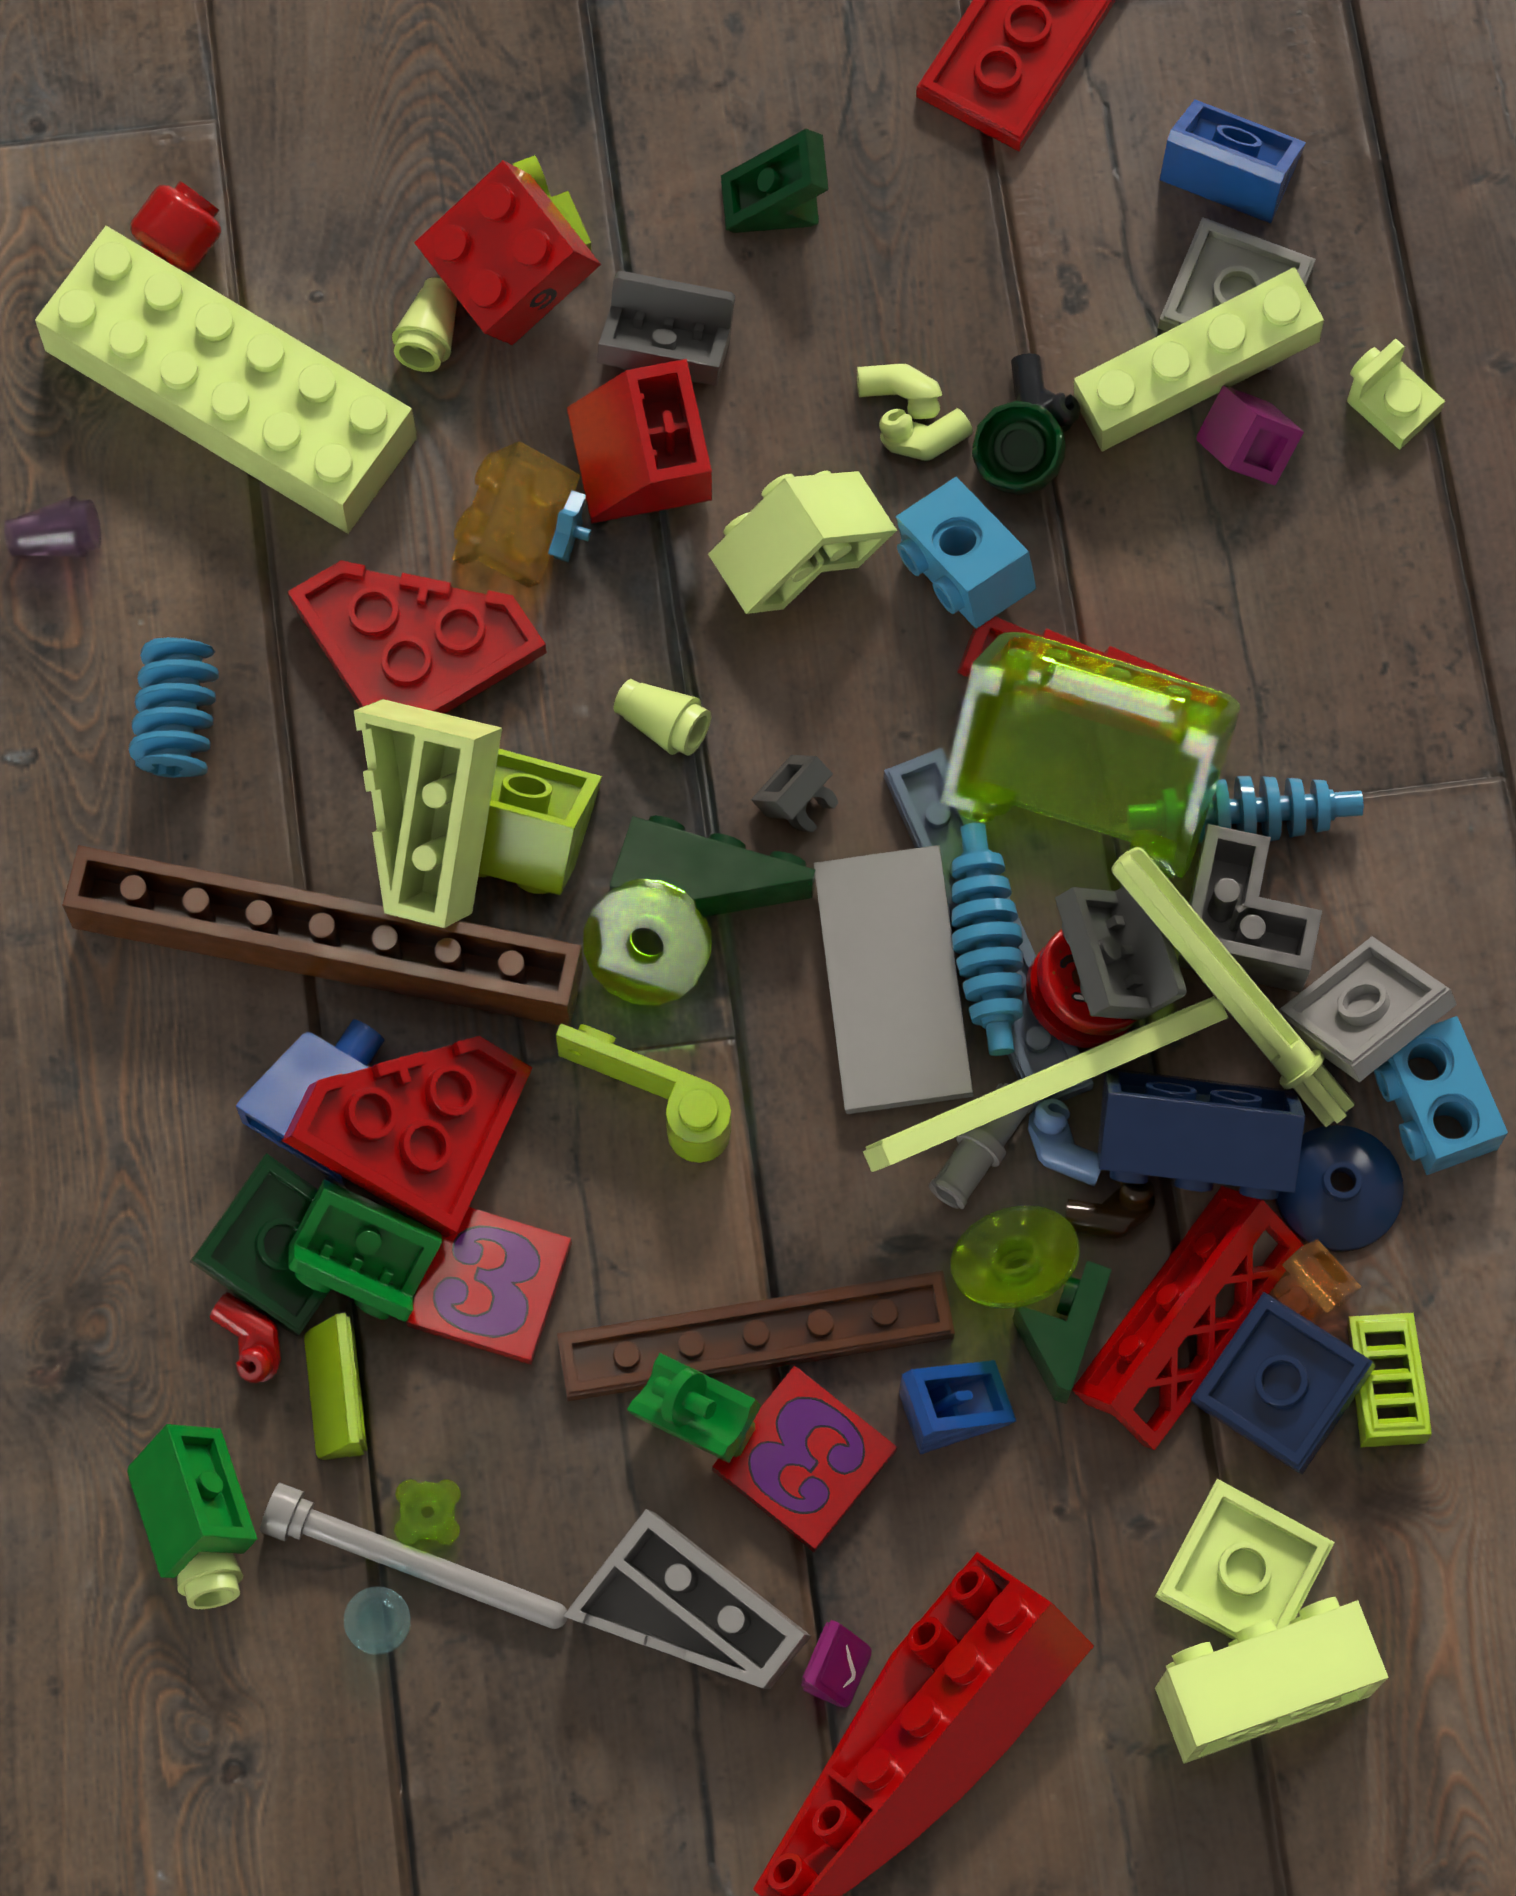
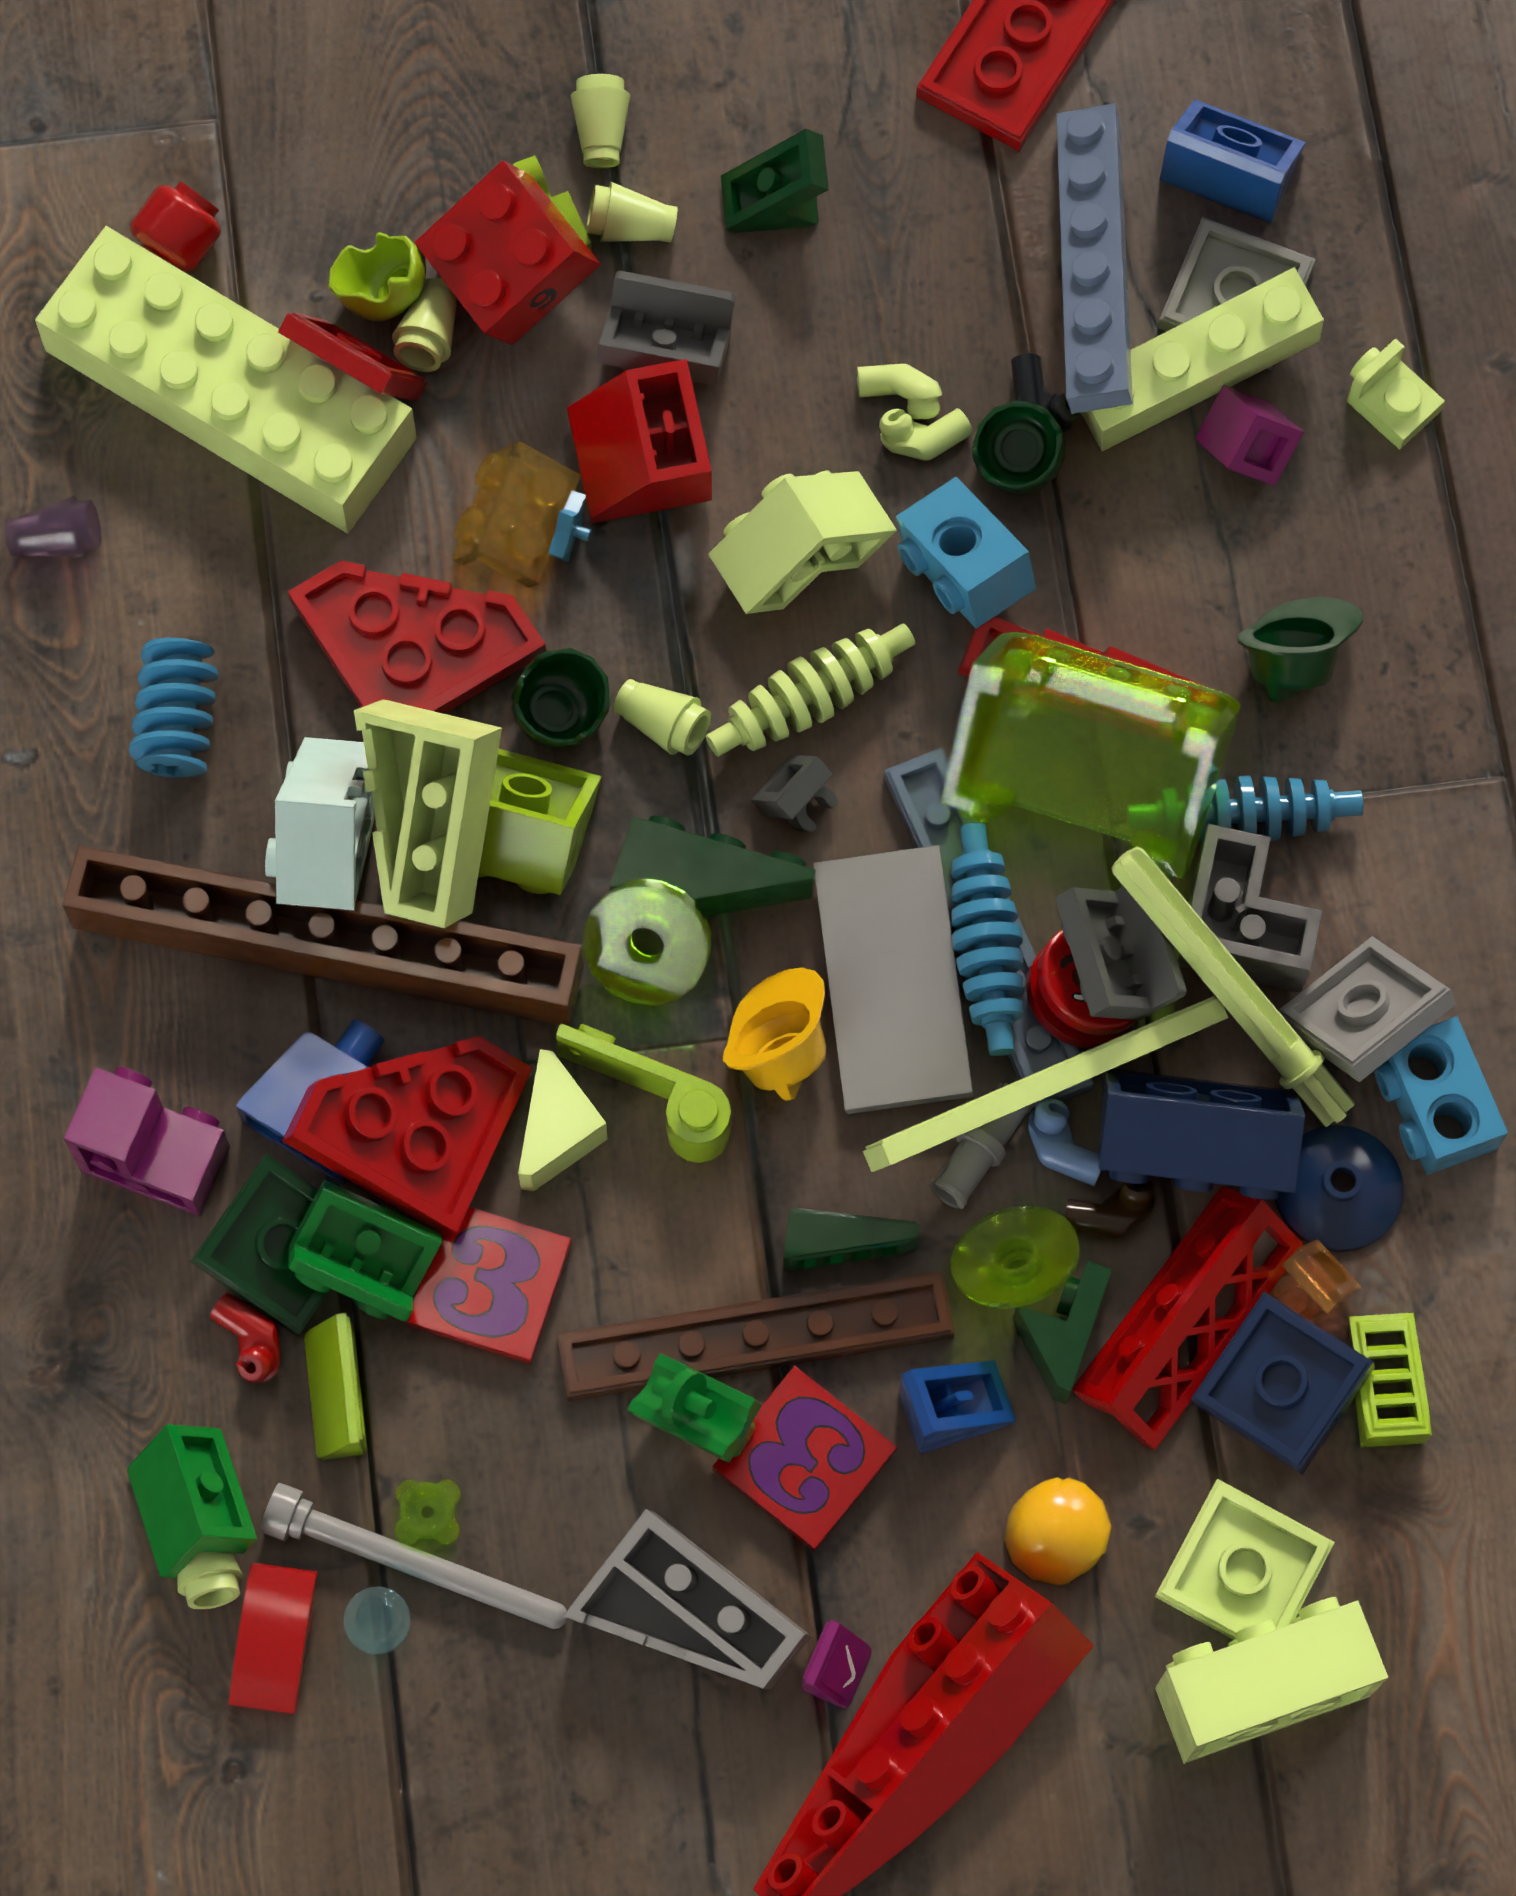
none -> magenta brick [63,1067,230,1216]
none -> red slope [228,1562,318,1714]
none -> light aqua wedge [265,737,375,910]
none -> red tile [278,312,428,401]
none -> lime hair [328,232,426,322]
none -> dark green hair [511,648,611,750]
none -> yellowish green slope [518,1049,608,1191]
none -> yellowish green cone [570,74,630,168]
none -> yellowish green cone [586,182,678,243]
none -> yellowish green piece [705,623,915,757]
none -> yellow piece [723,968,826,1101]
none -> dark green slope [783,1207,919,1271]
none -> yellow hair [1004,1477,1112,1585]
none -> sand blue plate [1056,103,1133,414]
none -> dark green piece [1237,597,1363,703]

